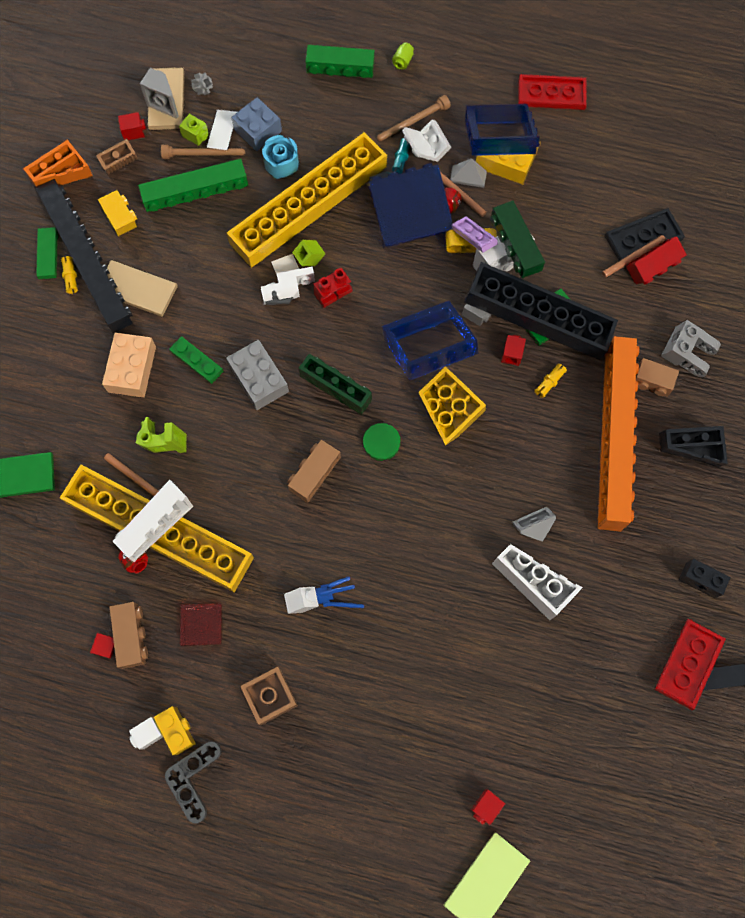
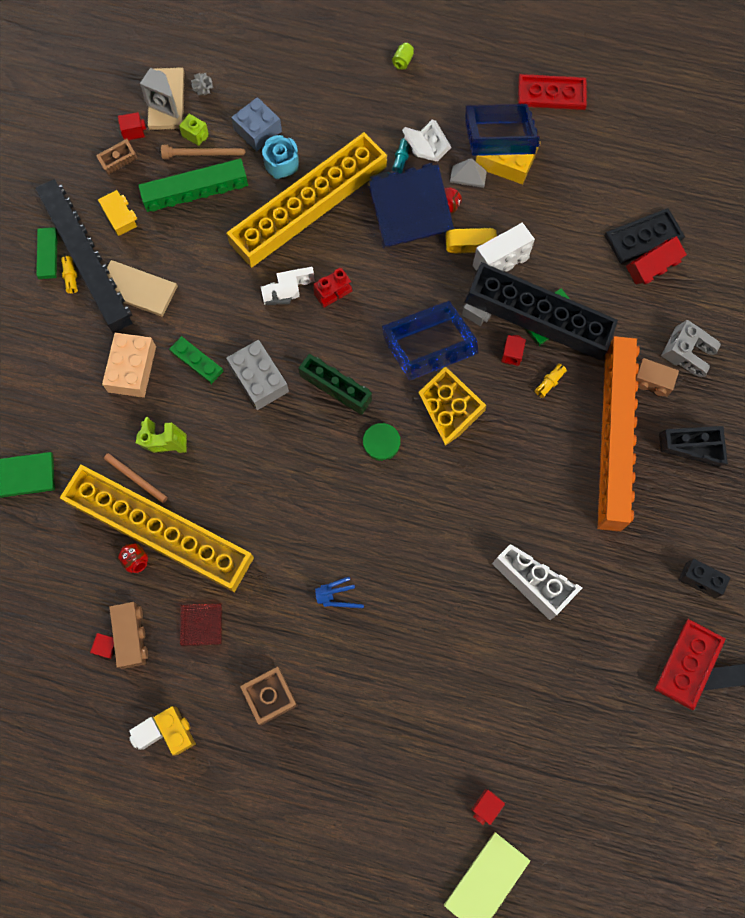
orange wedge [23,140,93,187] -> none
white wedge [113,480,193,562] -> none
dark grey beam [165,742,222,823] -> none
white sticker [207,110,237,150] -> none
white sticker [271,254,299,274] -> none
white brick [284,587,319,614] -> none
medium nougat brick [288,440,341,503] -> none
lime brick [292,240,326,266] -> none
green brick [306,45,375,78] -> none
medium nougat piece [377,95,451,141] -> none
nougat bar [432,168,487,217] -> none
lavender tile [452,216,498,253] -> none
dark green brick [490,201,545,278] -> none
light grey slope [512,507,556,542] -> none
nougat bar [602,235,666,278] -> none

